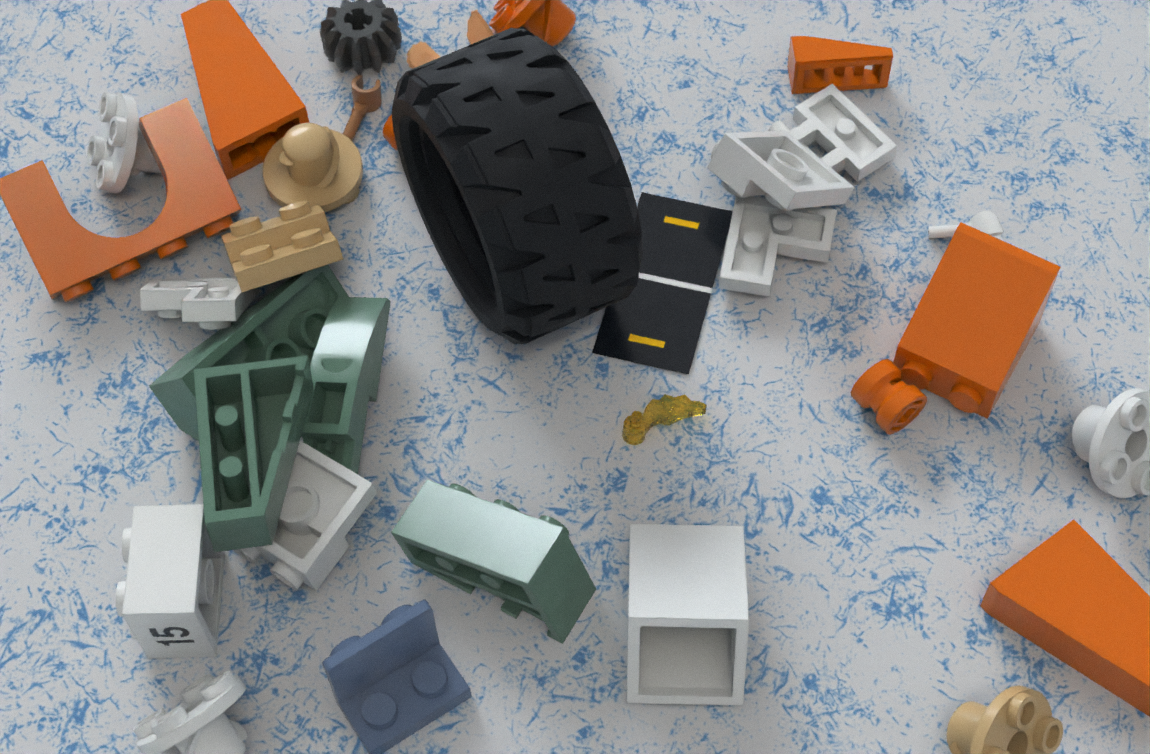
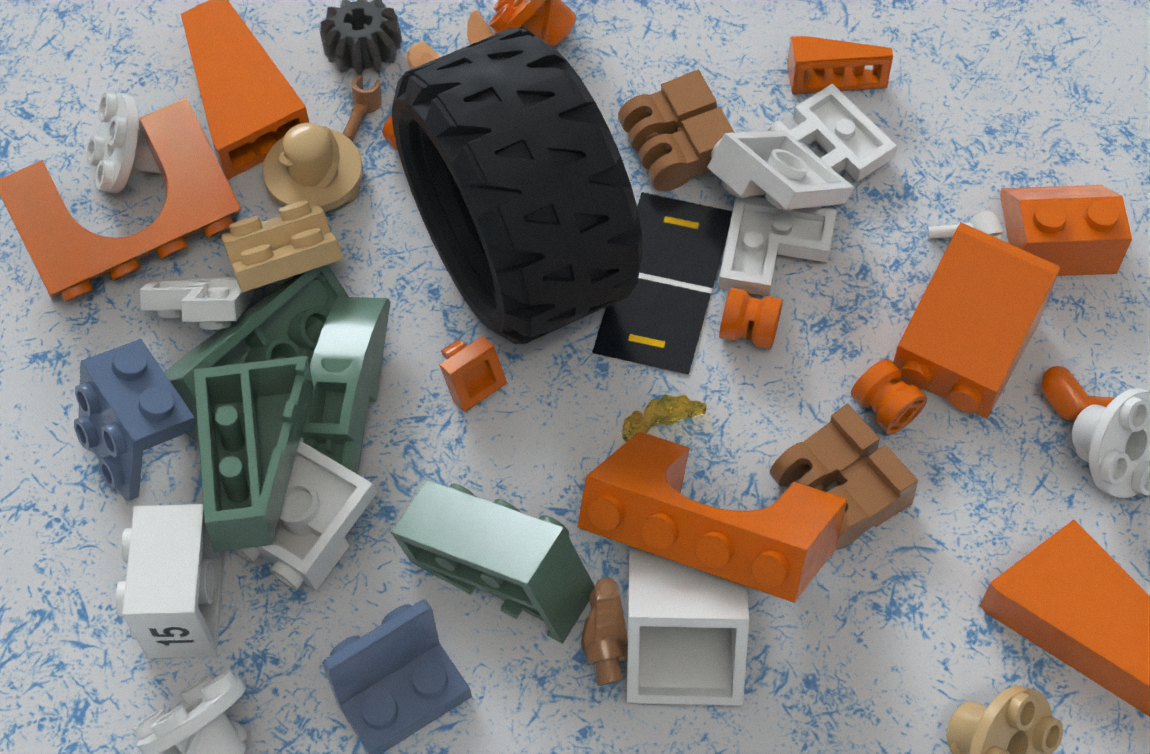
none -> sand blue bracket [74,339,195,501]
none -> orange tile [439,336,507,412]
none -> orange arch [577,431,847,603]
none -> medium nougat helmet [581,578,628,686]
none -> medium nougat legs [618,69,735,191]
none -> orange wheel [719,287,783,350]
none -> medium nougat legs [770,403,918,550]
none -> orange slope [1000,185,1132,276]
none -> orange arm [1041,366,1115,421]

